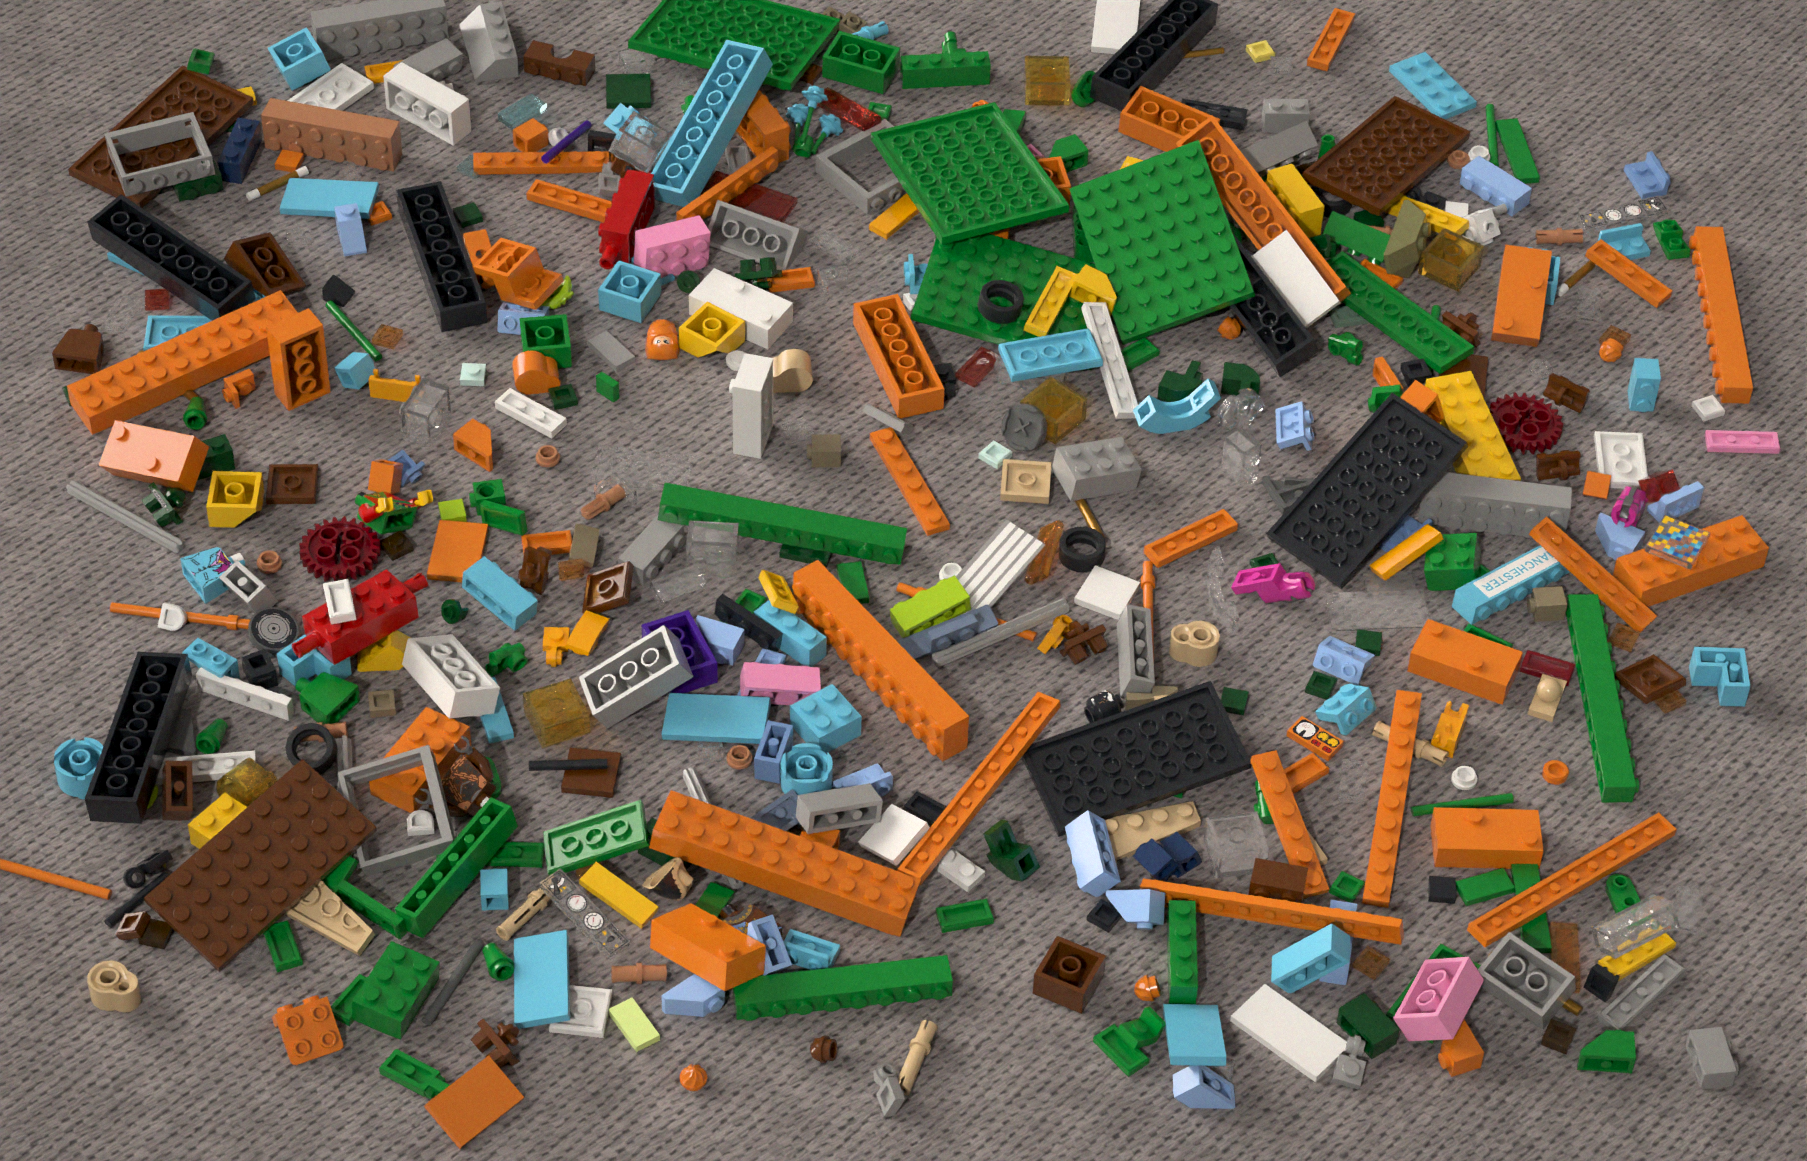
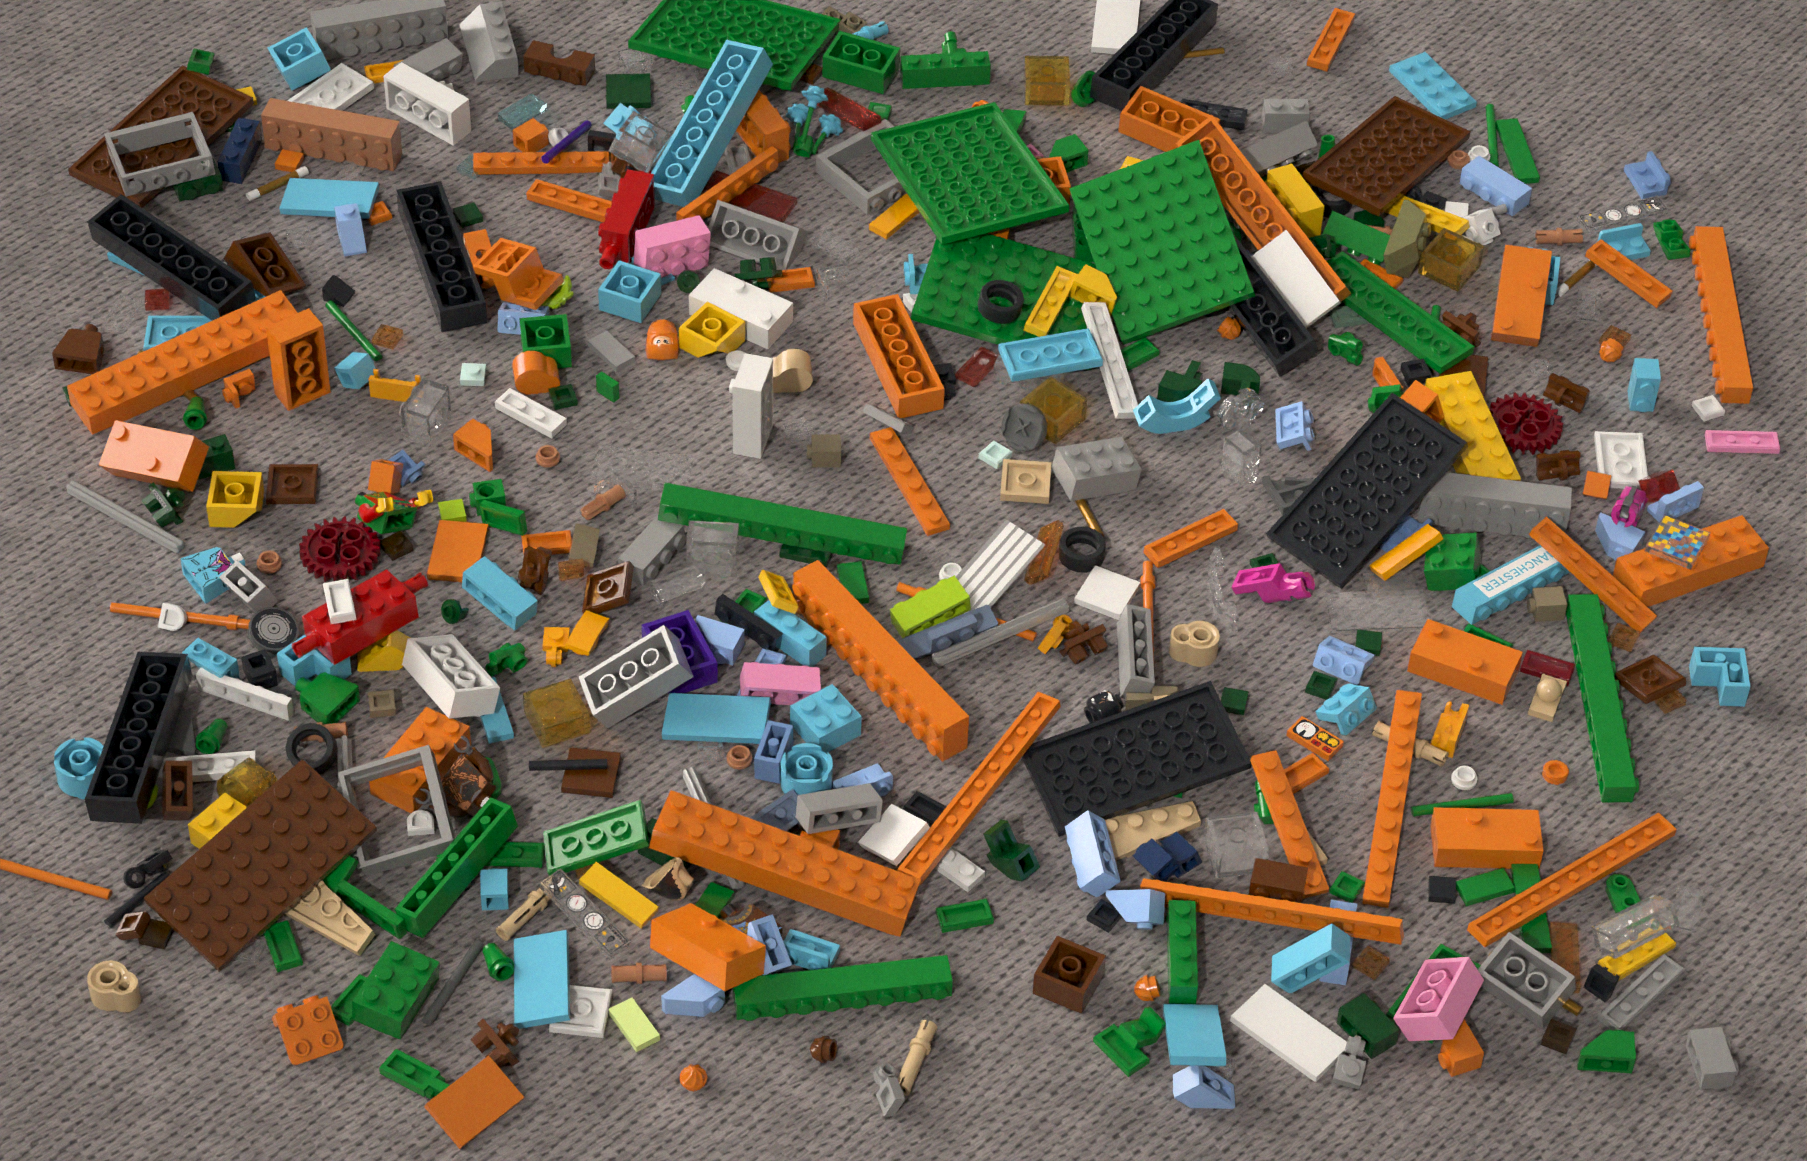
light yellow tile [1246,40,1275,63] -> none

